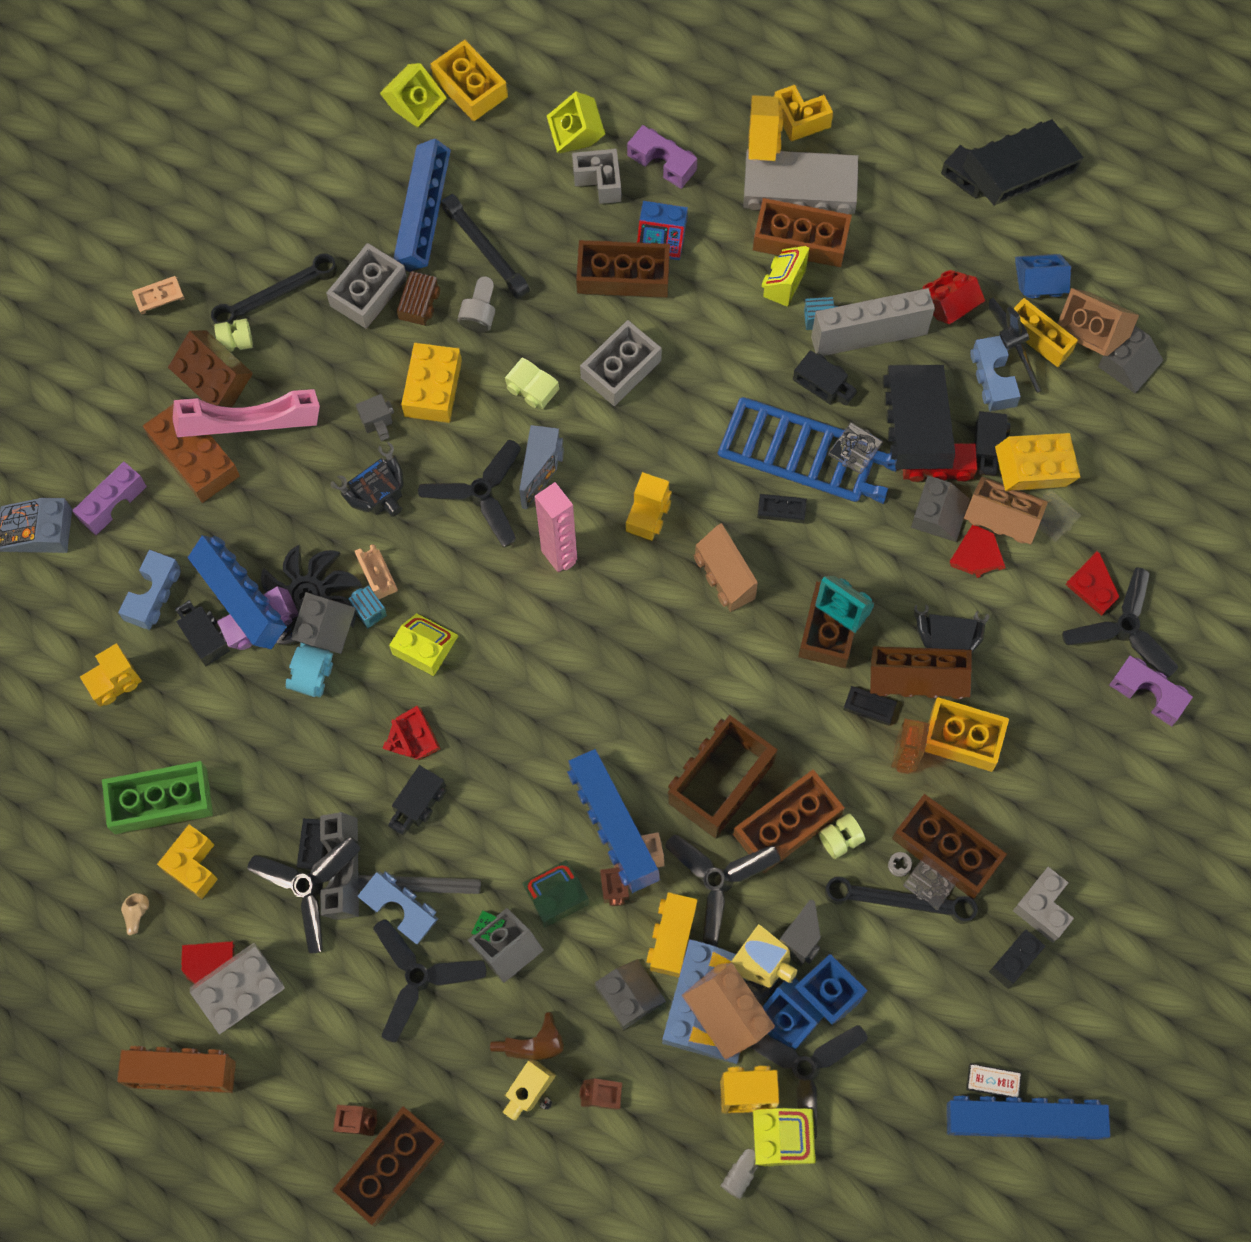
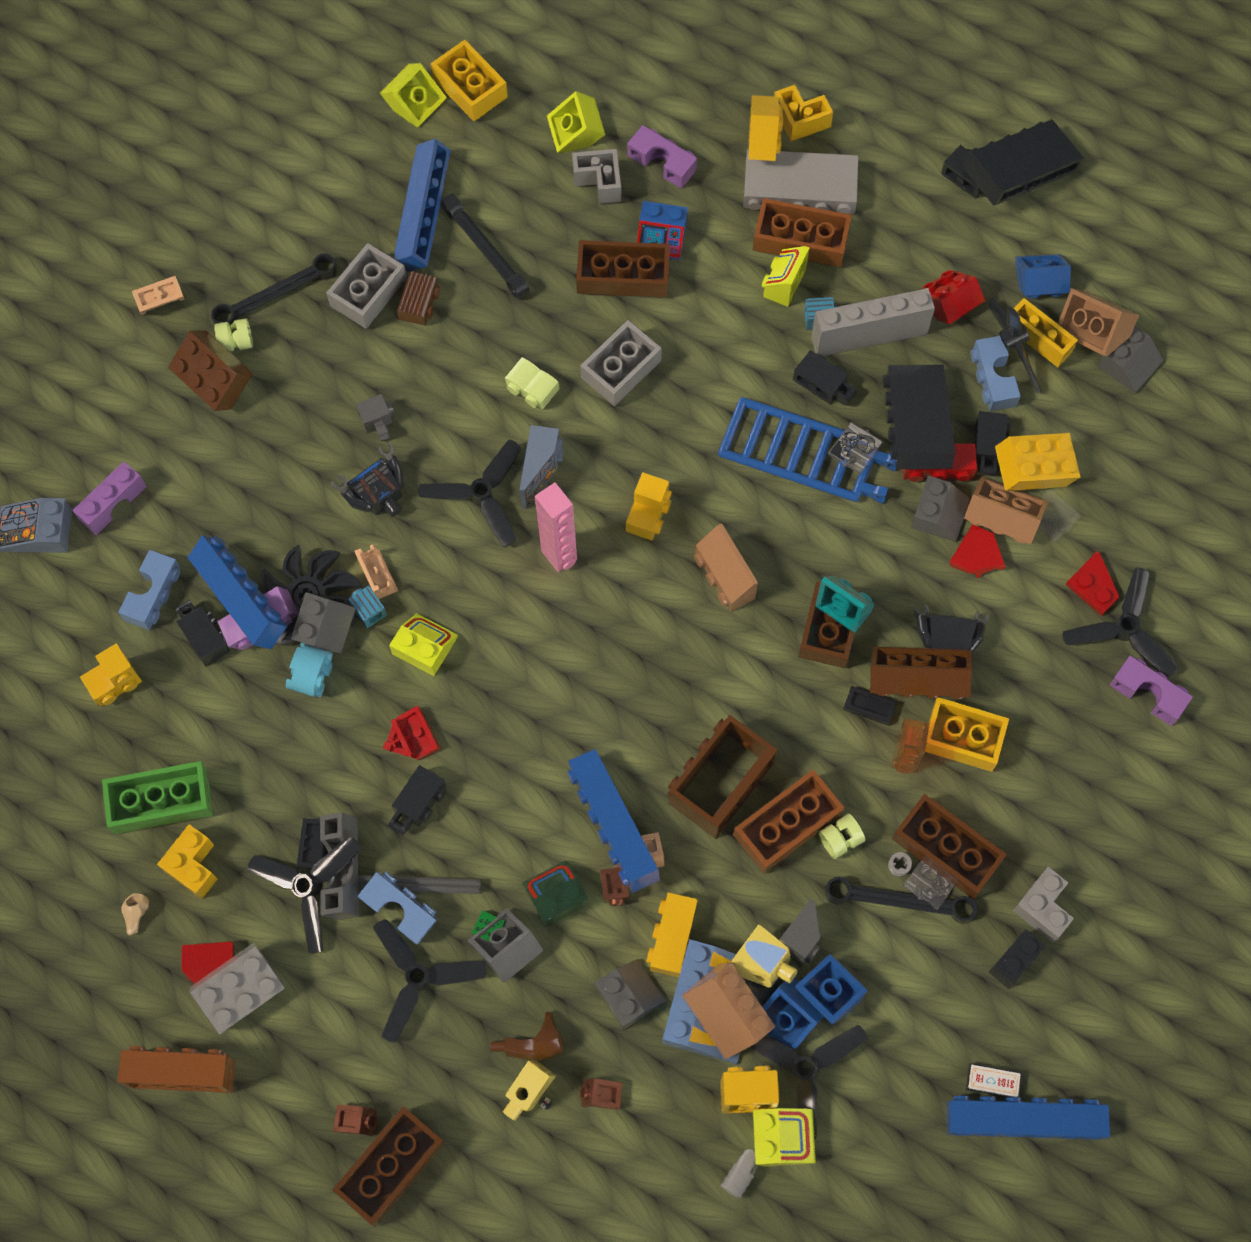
dark orange brick [142,399,240,503] -> none
bright pink arch [173,389,320,437] -> none
yellow brick [401,343,462,423] -> none
light grey piece [457,277,495,332] -> none
black piece [665,835,781,947] -> none
black plate [757,494,807,523] -> none

